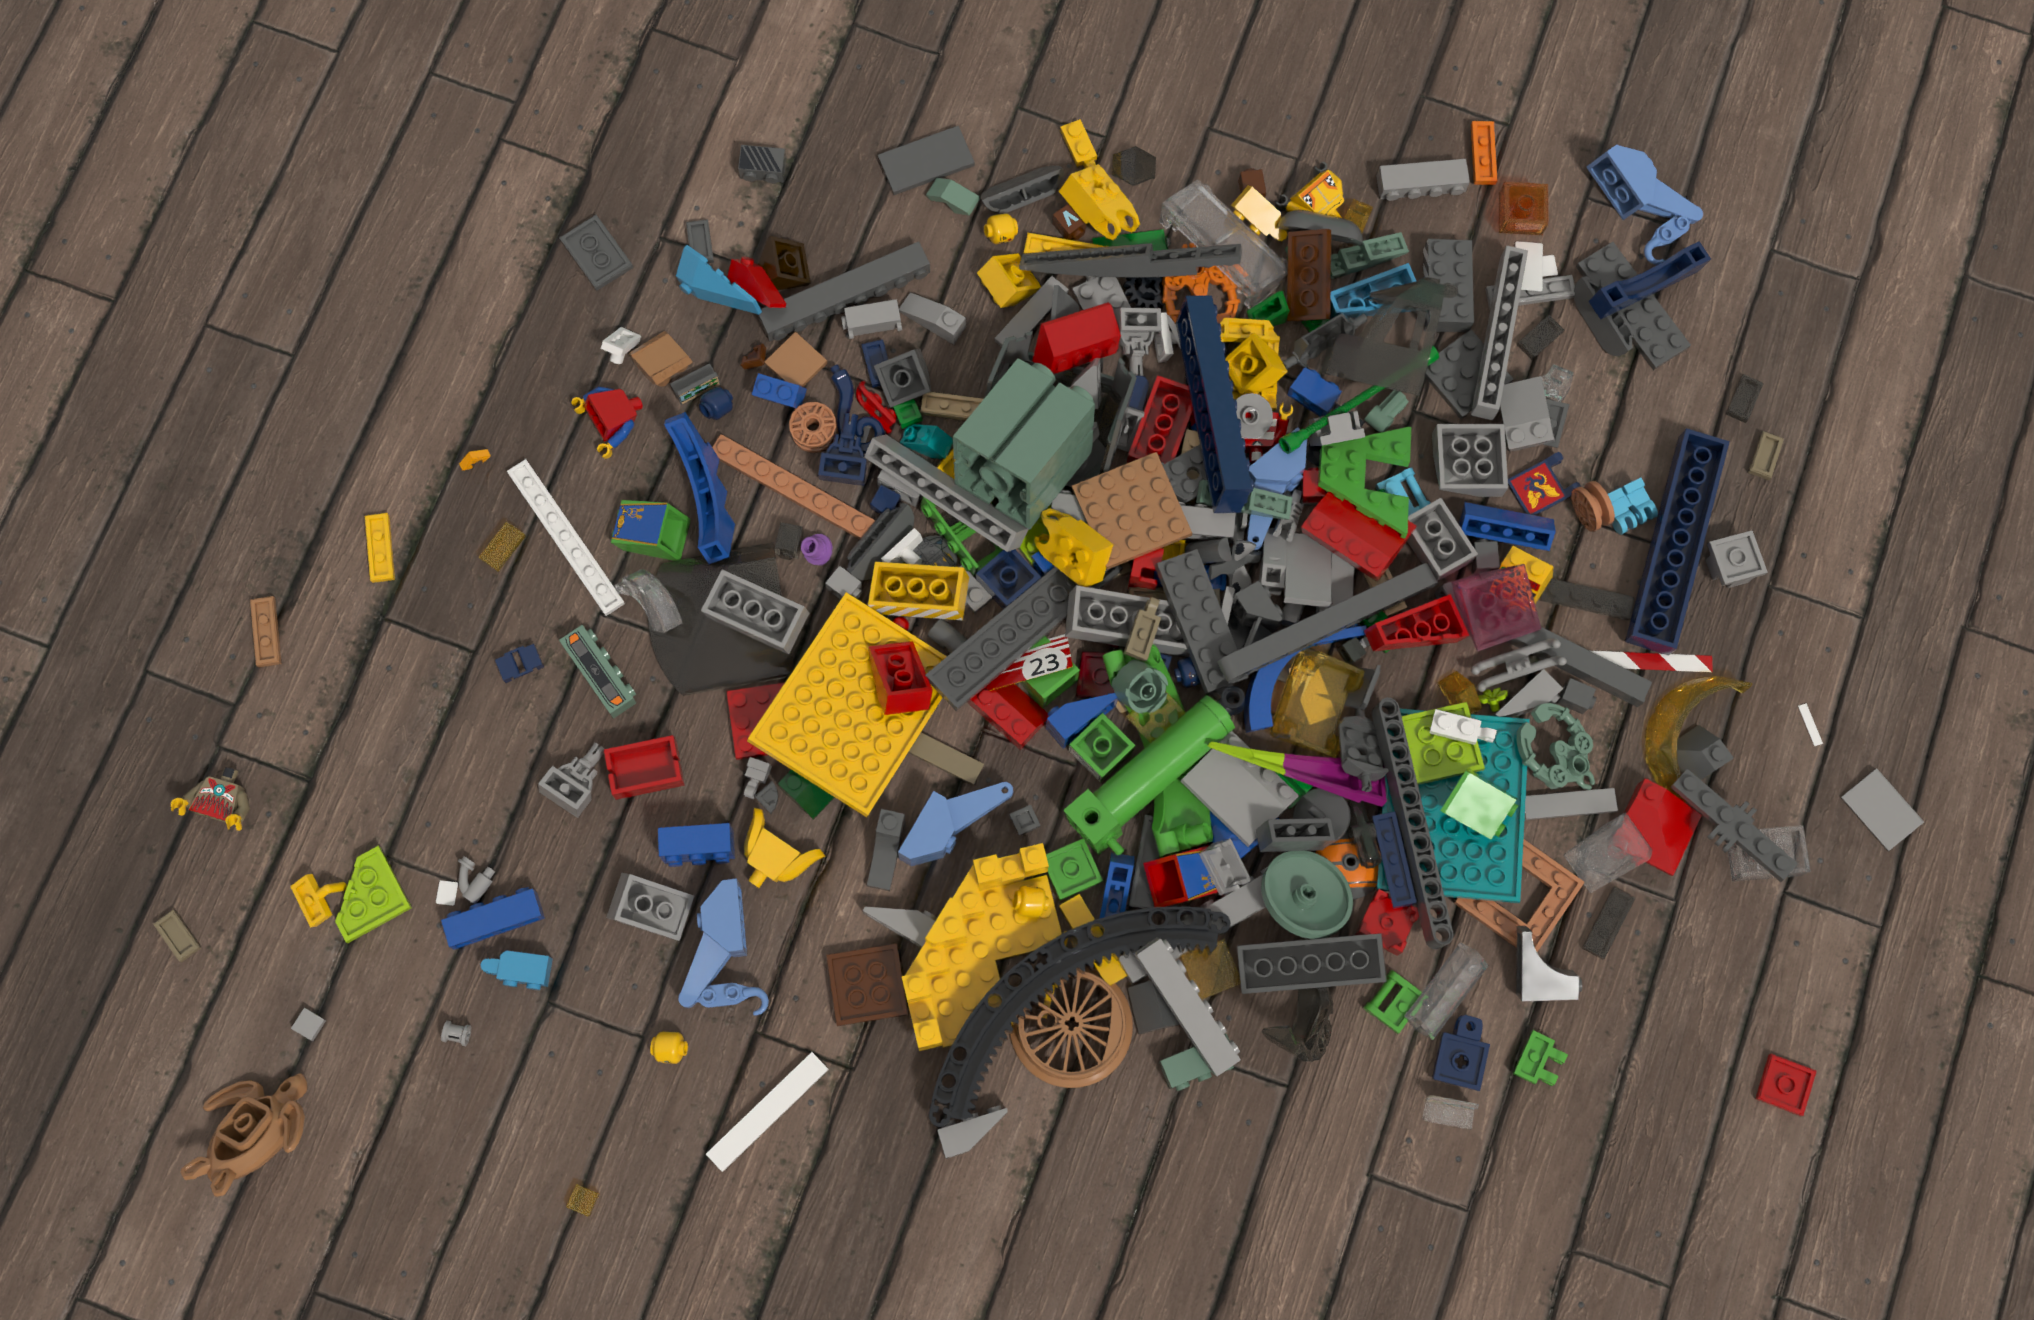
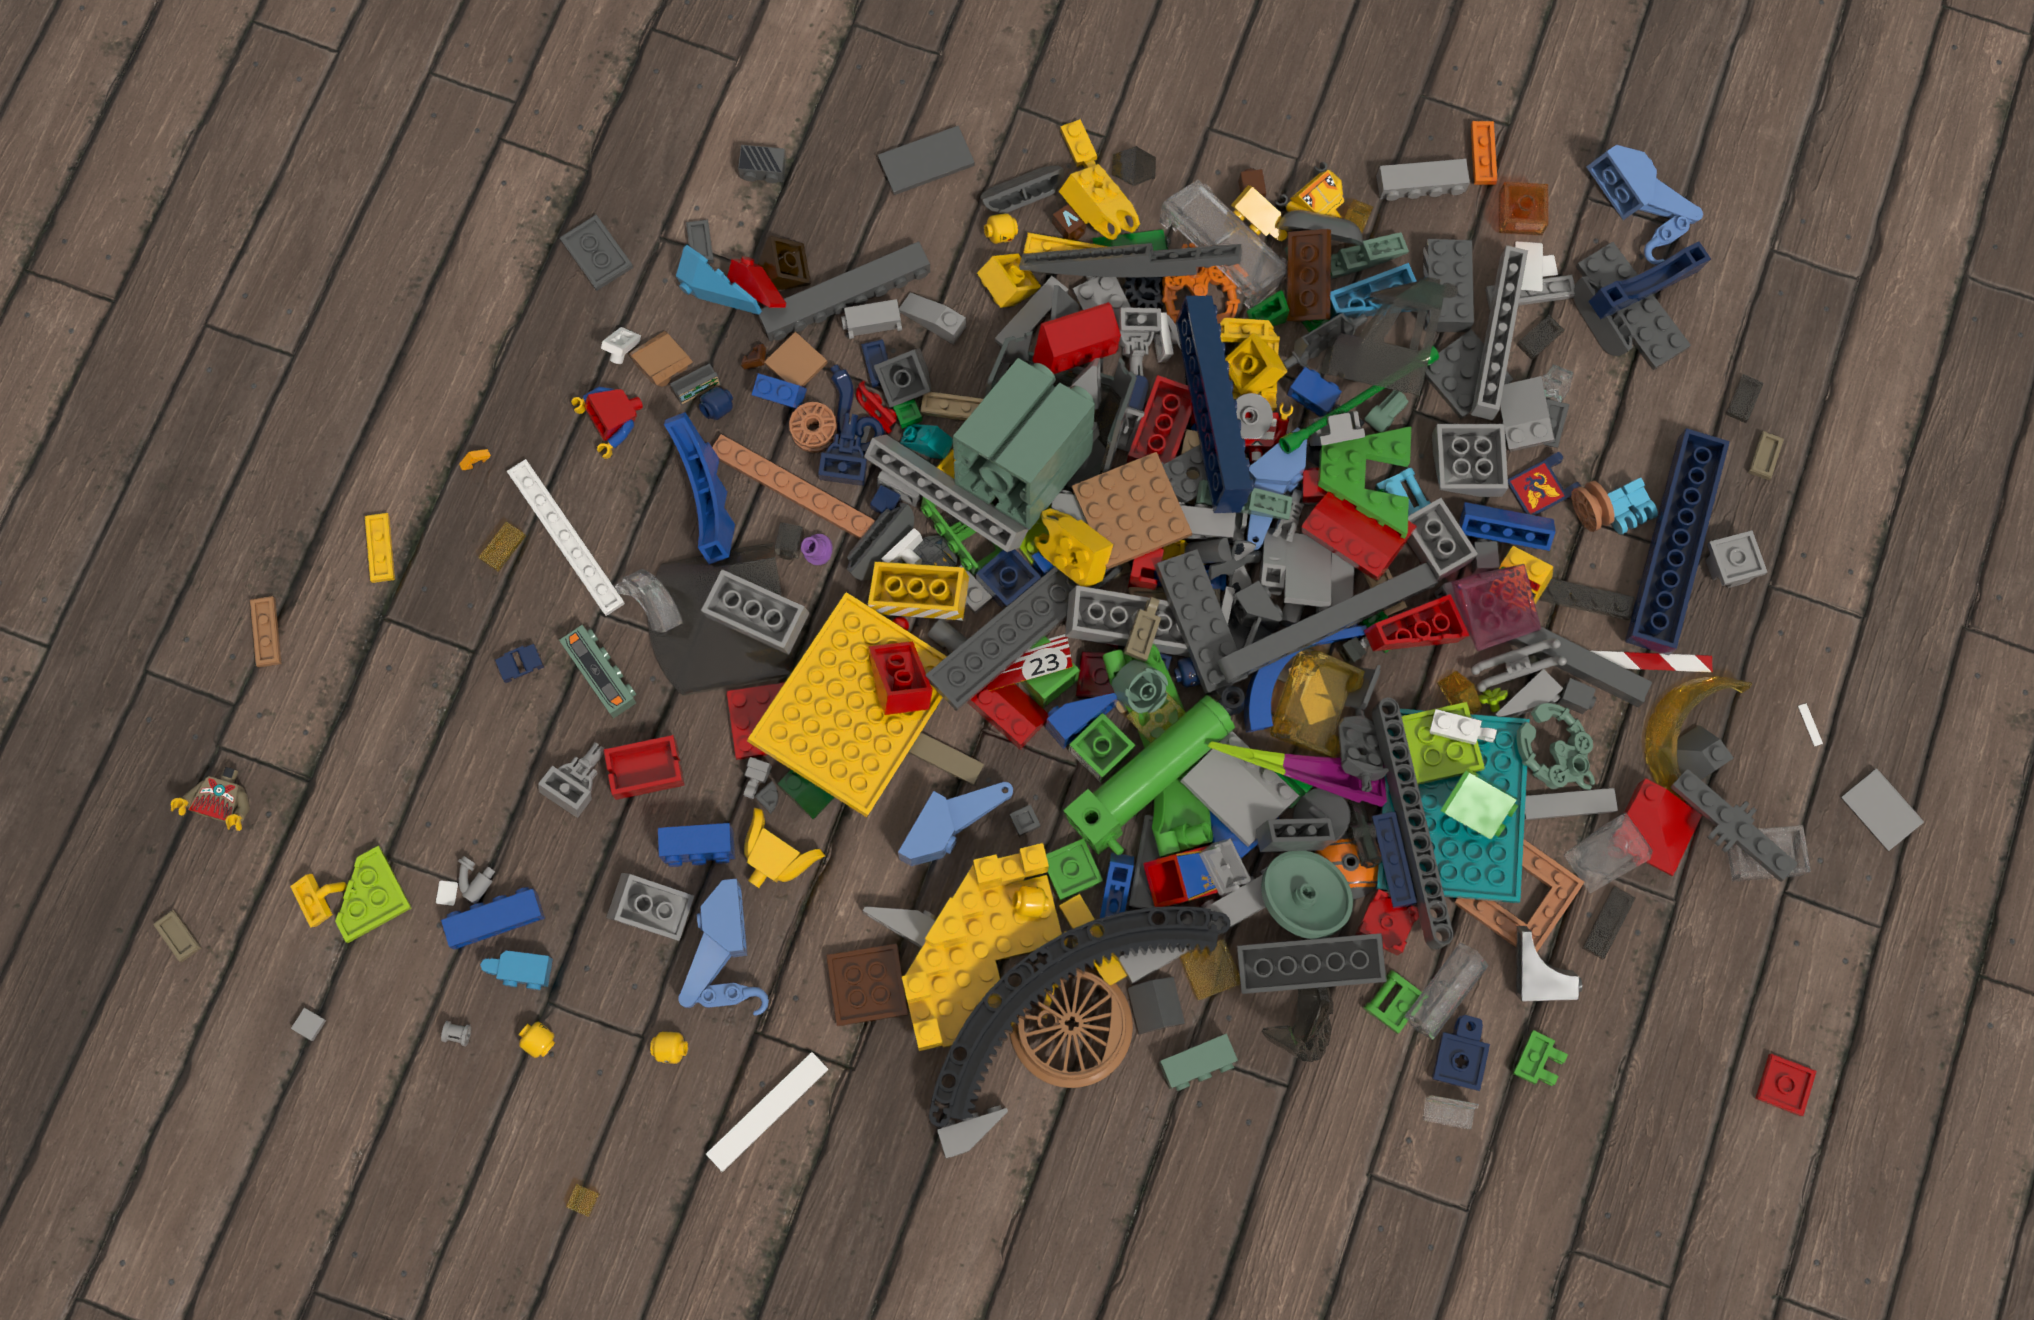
medium nougat animal [181,1073,307,1197] -> none
slope [611,500,691,562] -> none
light grey brick [825,566,862,600] -> none
dark grey arch [867,809,906,891] -> none
sand green slope [926,178,980,216] -> none
light grey brick [1133,937,1241,1076] -> none
none -> yellow head [518,1022,555,1058]

